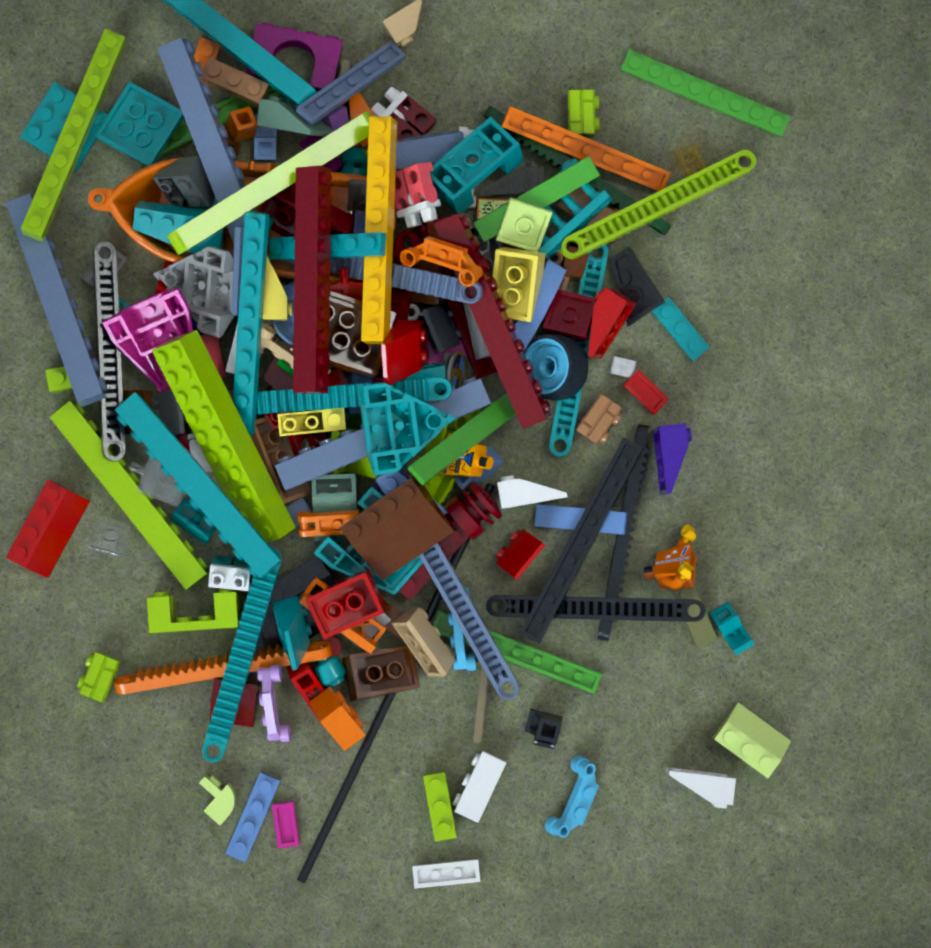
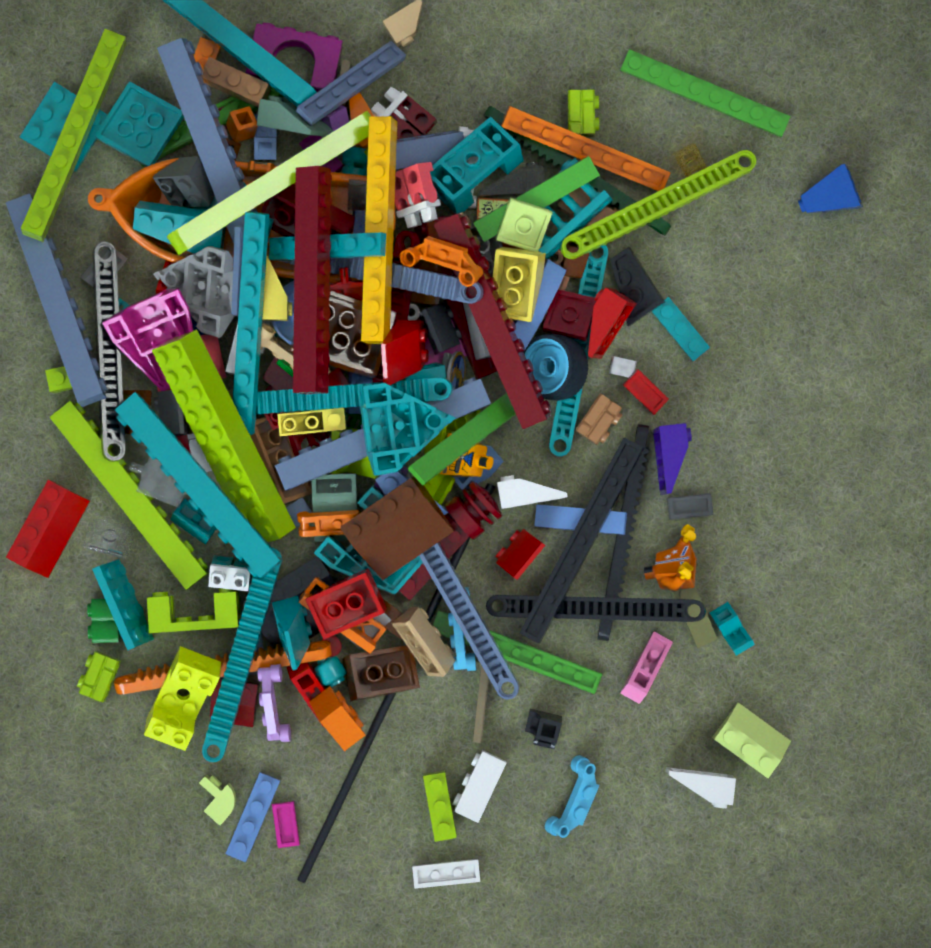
none -> green brick [87,599,121,643]
none -> teal plate [92,559,154,650]
none -> neon yellow plate [144,646,221,751]
none -> bright pink slope [620,632,673,704]
none -> dark grey tile [667,493,713,520]
none -> blue slope [798,164,863,213]

